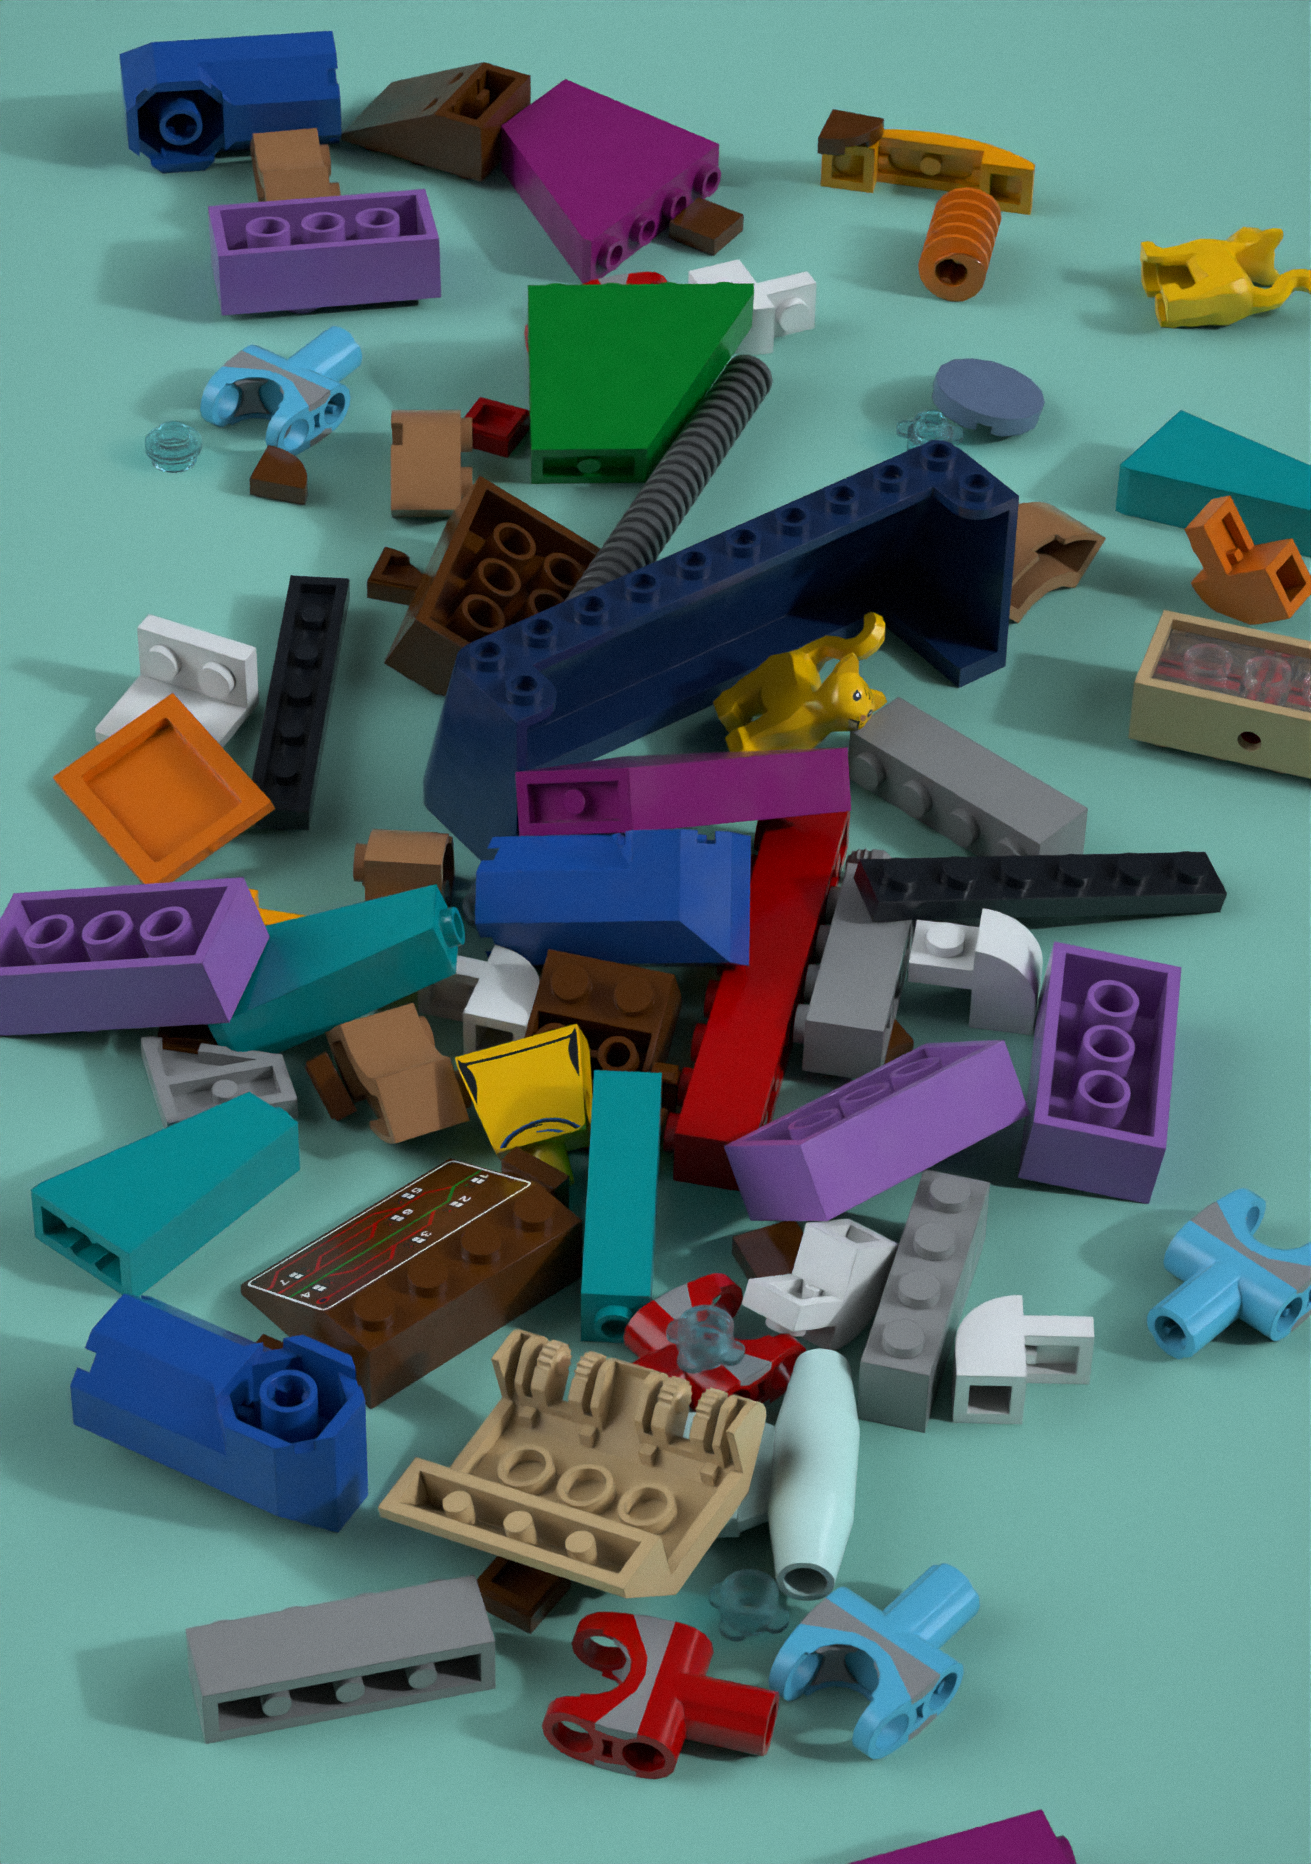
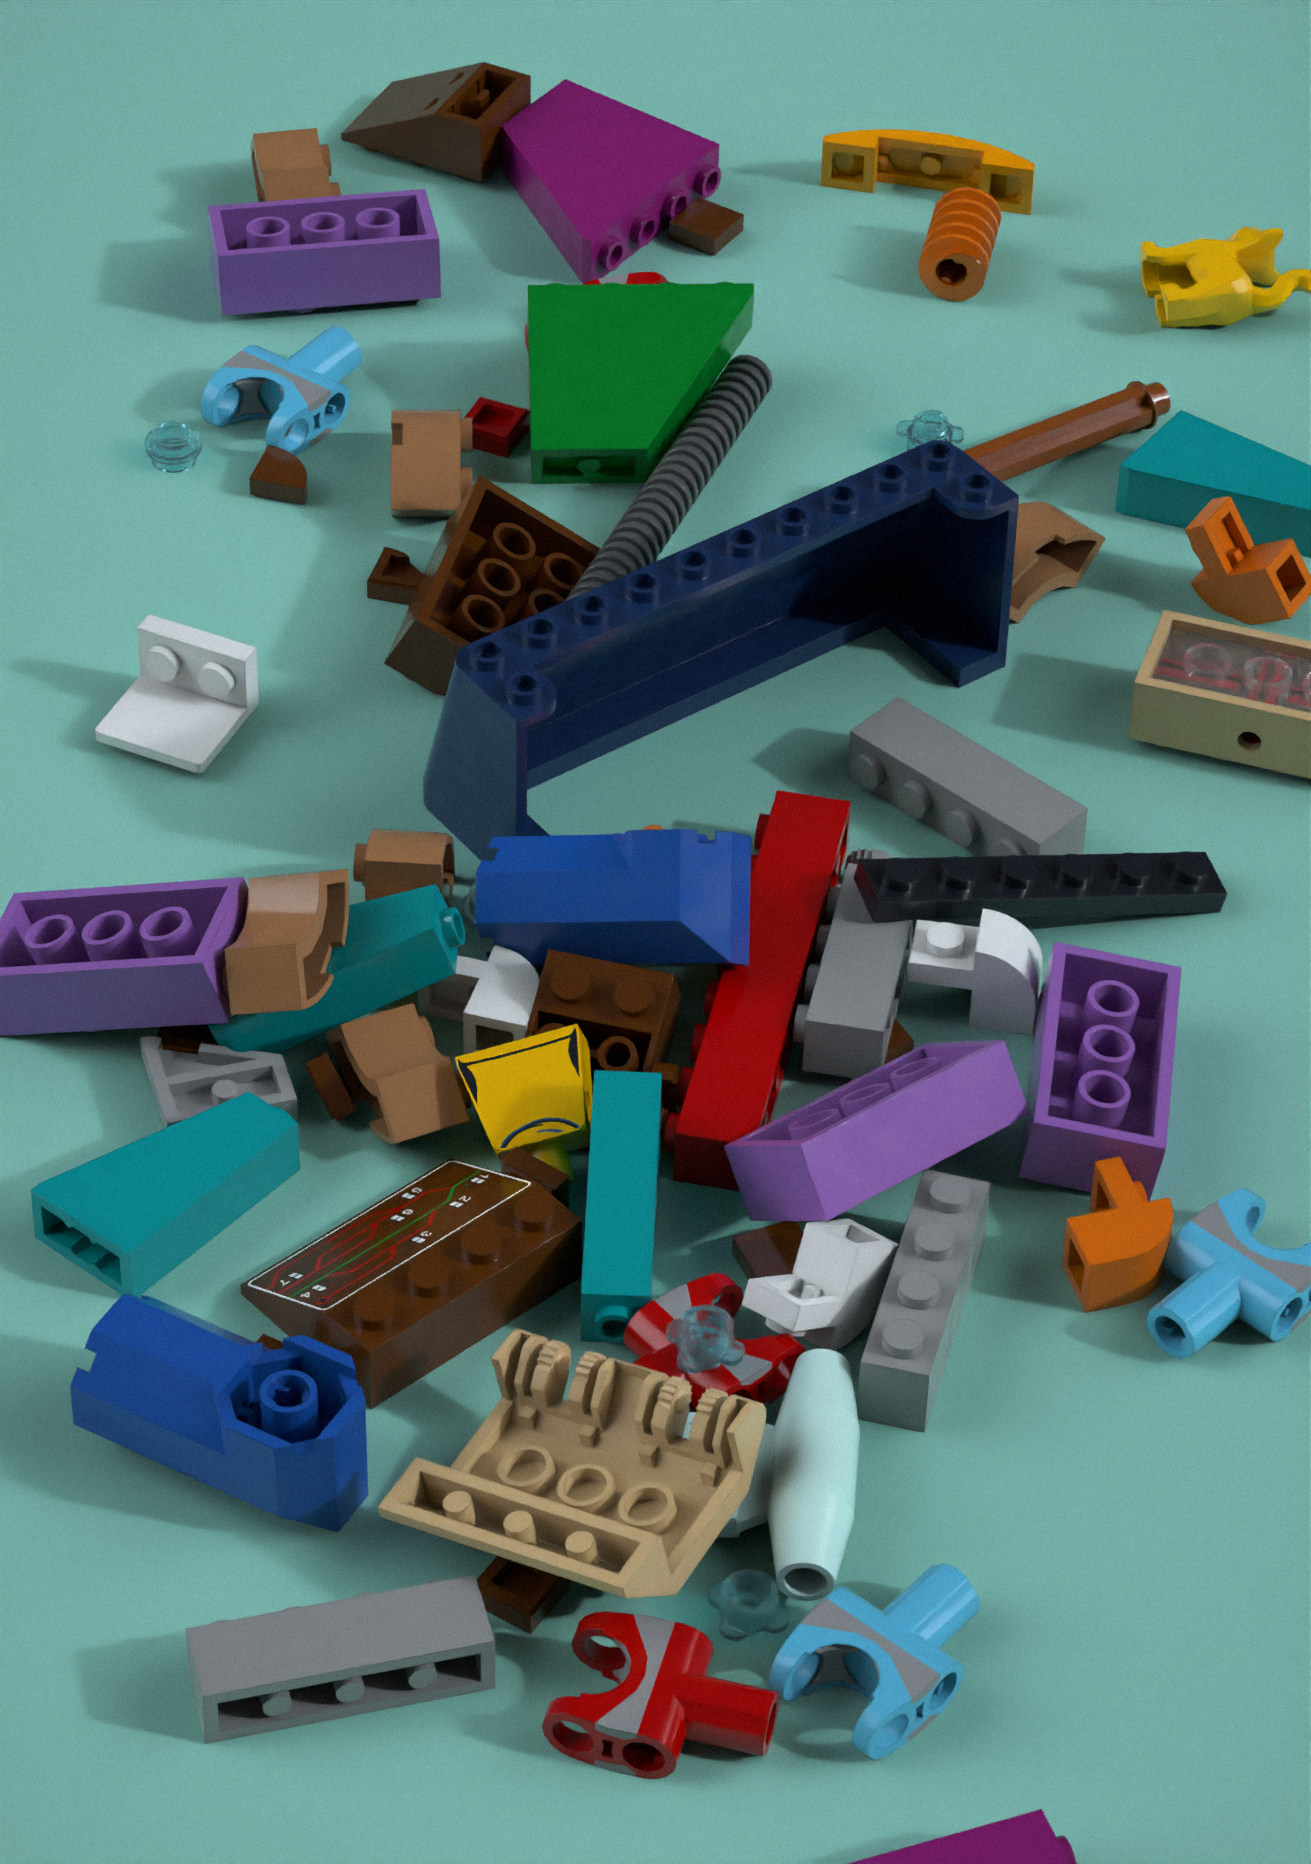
orange piece [53,693,275,884] -> none
blue brick [119,31,342,173] -> none
black plate [251,575,350,830] -> none
magenta slope [515,747,851,836] -> none
white brick [688,259,817,355] -> none
yellow animal [713,612,887,752] -> none
reddish brown tile [817,109,884,155] -> none
sand blue tile [932,358,1045,437] -> none
white brick [951,1295,1095,1424] -> none
none -> medium nougat brick [222,869,349,1015]
none -> dark orange piece [964,381,1171,482]
none -> orange brick [1062,1156,1173,1313]

